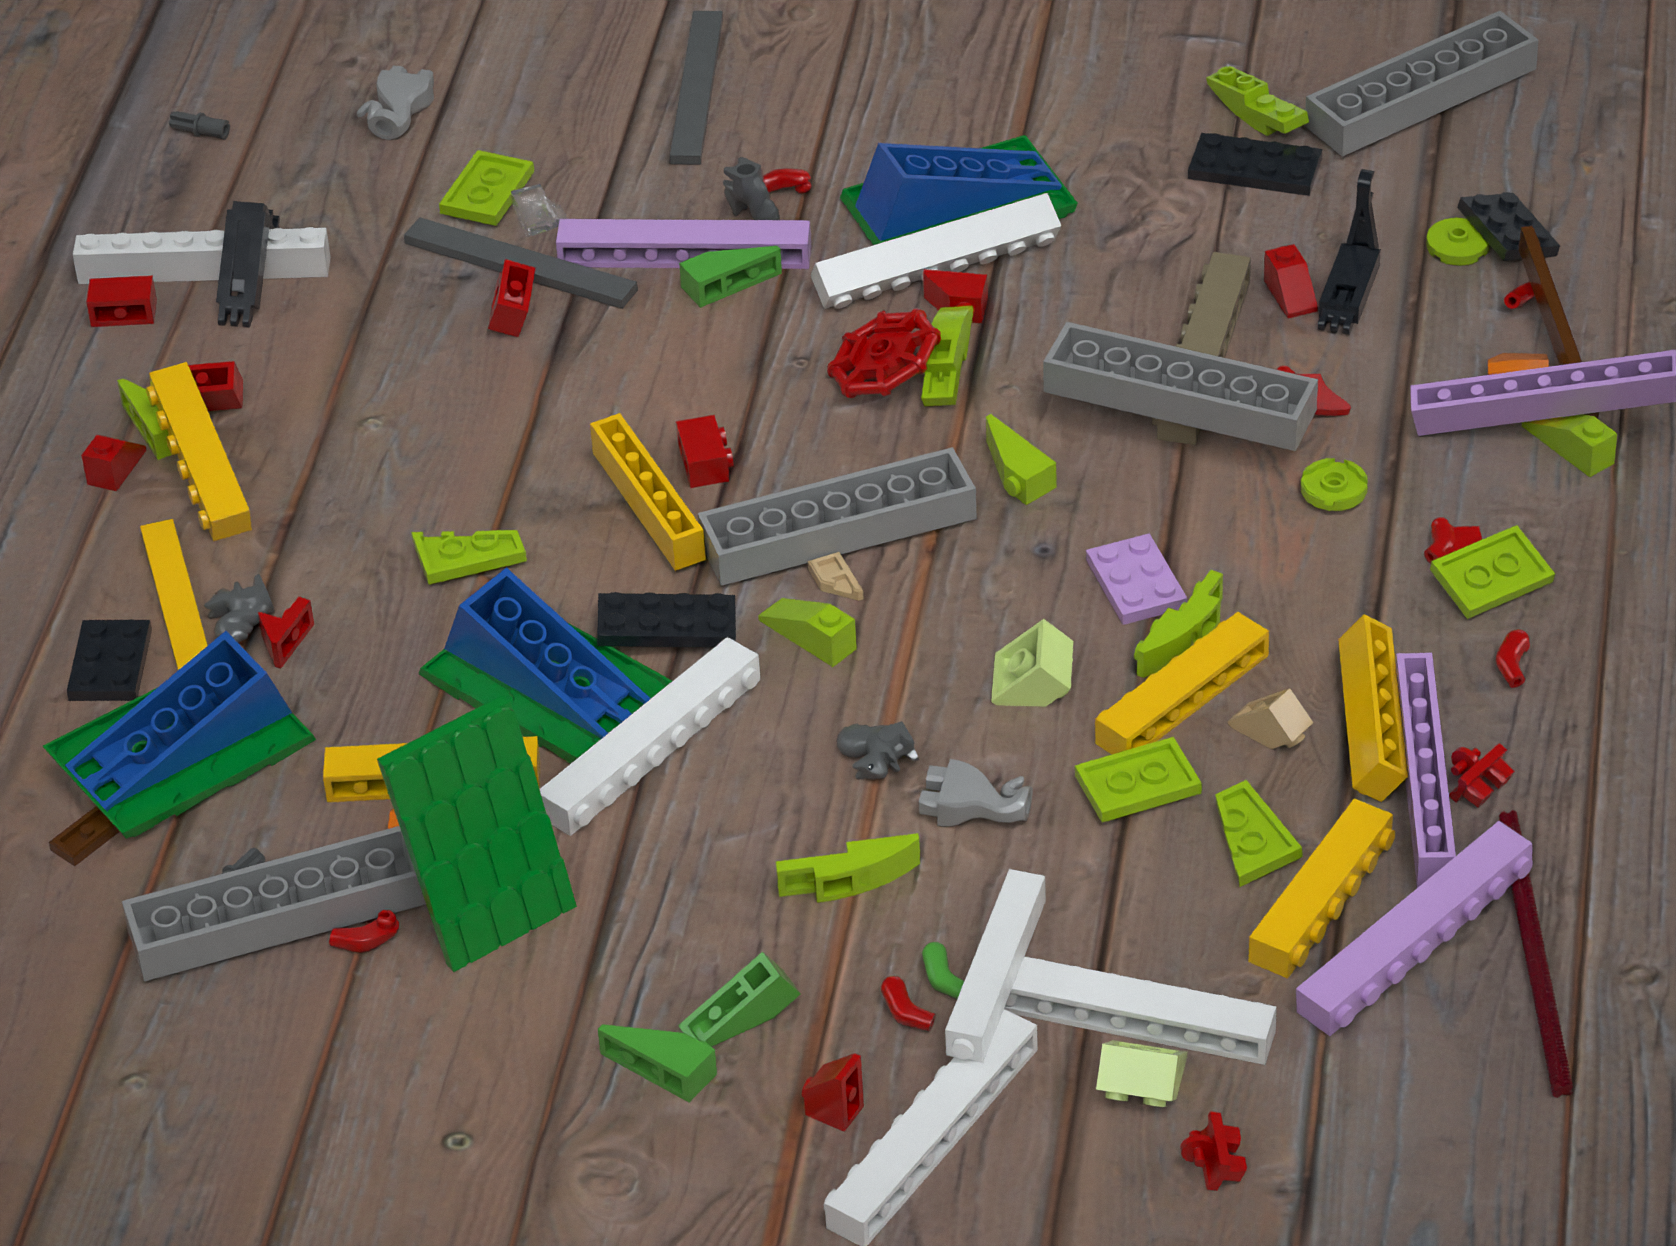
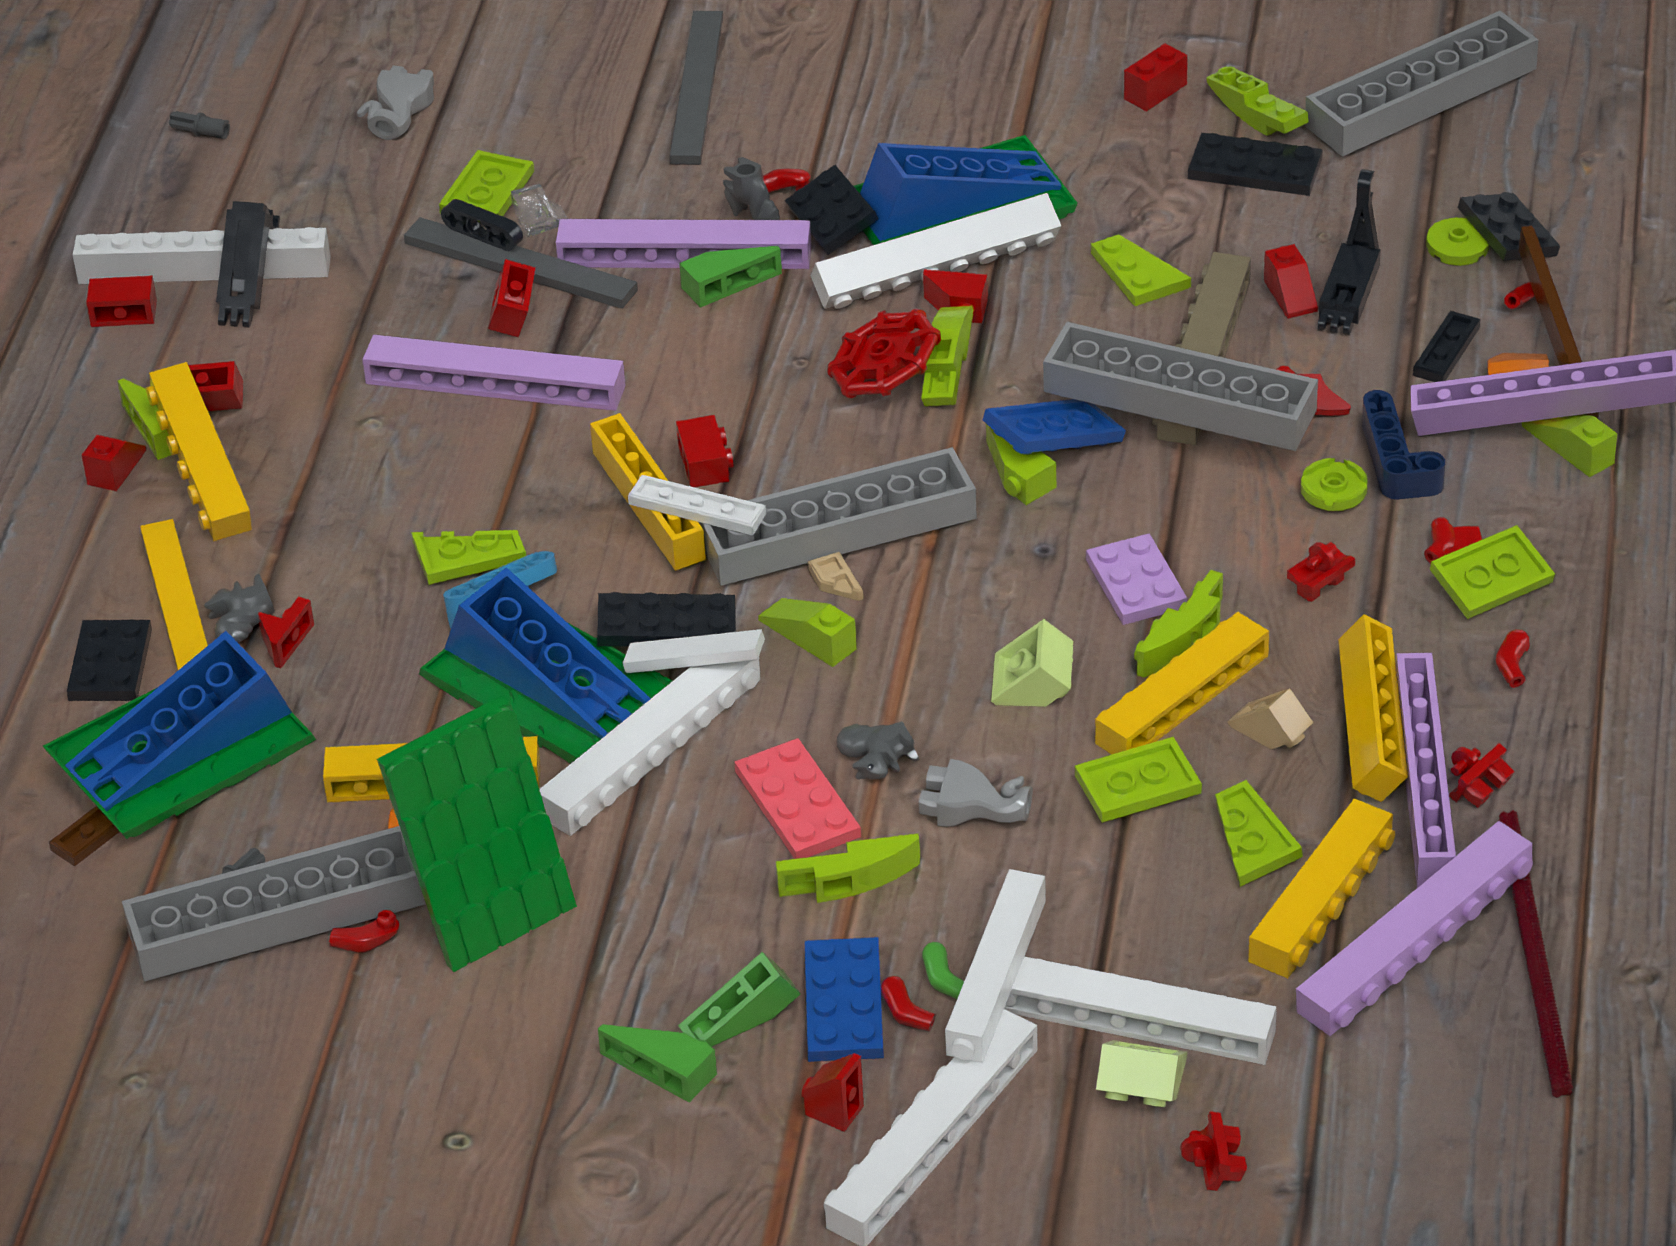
none -> lavender brick [363,335,625,411]
none -> black beam [441,199,523,251]
none -> dark azure beam [443,551,557,628]
none -> white tile [623,629,765,673]
none -> white tile [628,475,766,535]
none -> coral plate [734,738,861,859]
none -> black plate [784,165,879,255]
none -> blue plate [805,937,884,1062]
none -> blue plate [982,399,1126,455]
none -> lime wing [1091,234,1191,306]
none -> red brick [1124,43,1188,112]
none -> red hips [1287,542,1355,602]
none -> dark blue beam [1362,390,1445,500]
none -> black tile [1413,310,1481,382]

